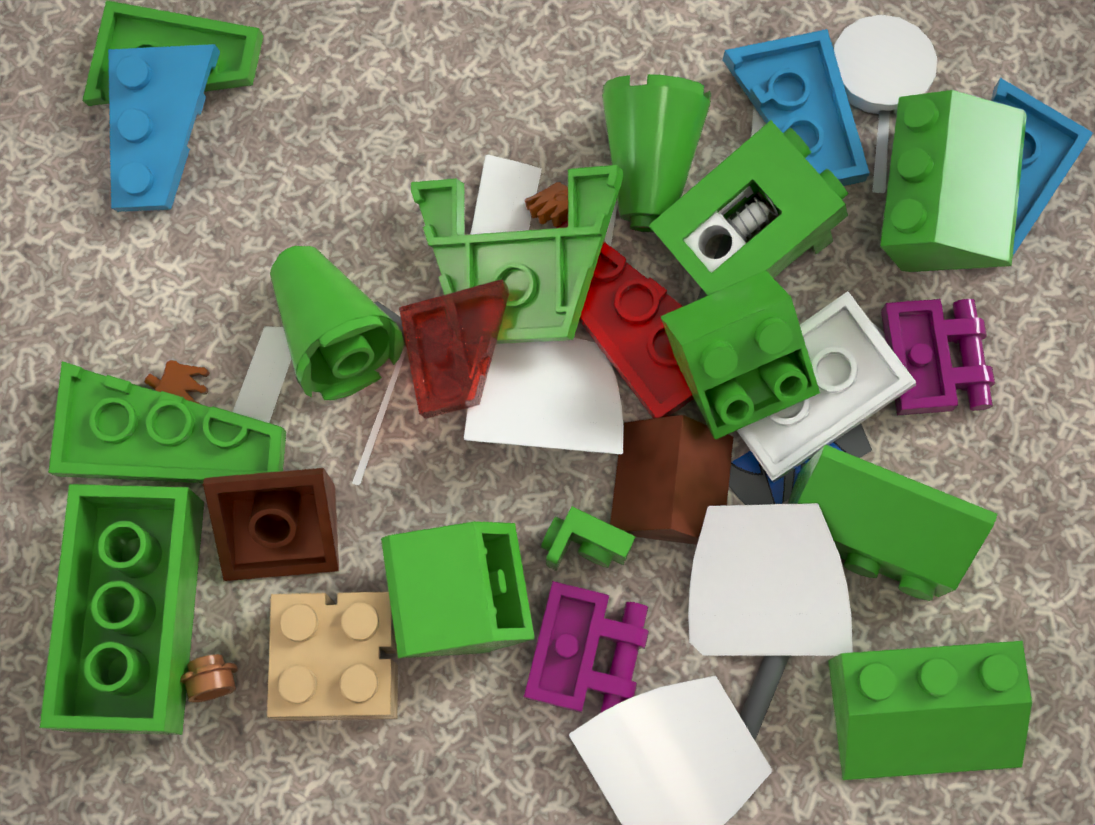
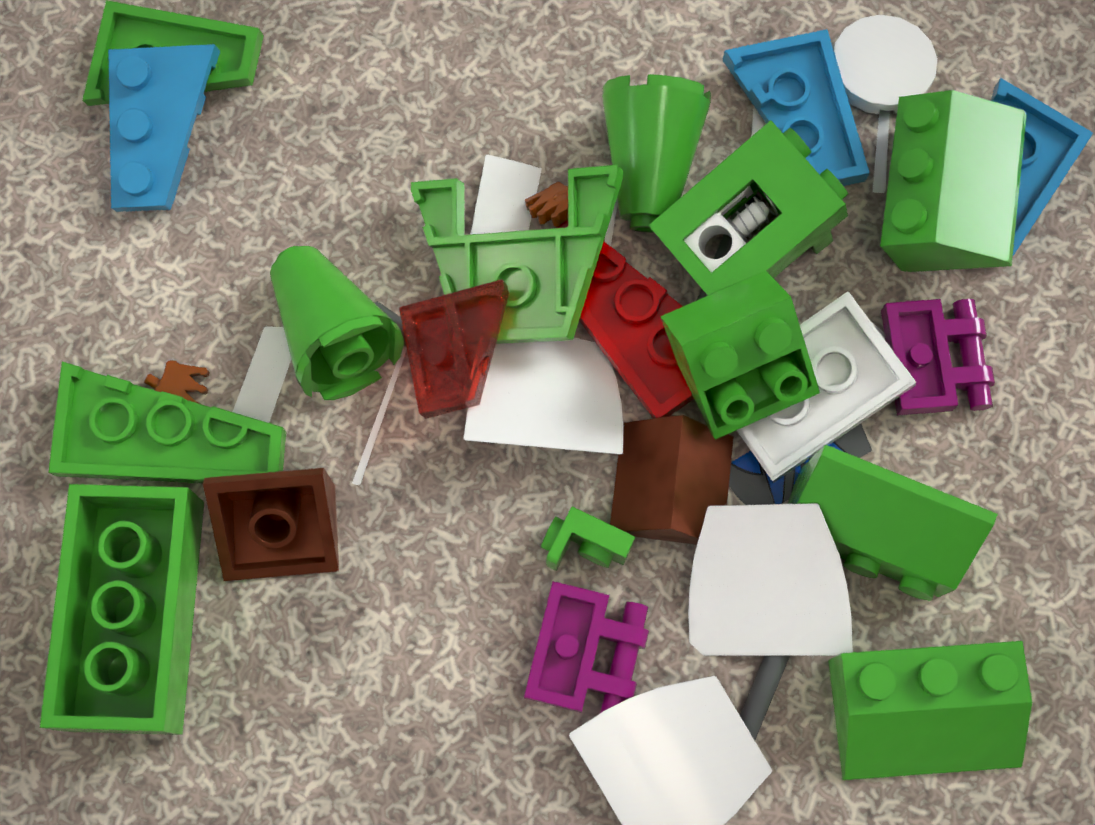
nougat plate [181,654,238,703] -> none
tan piece [267,592,398,721] -> none
bright green slope [381,521,535,658] -> none

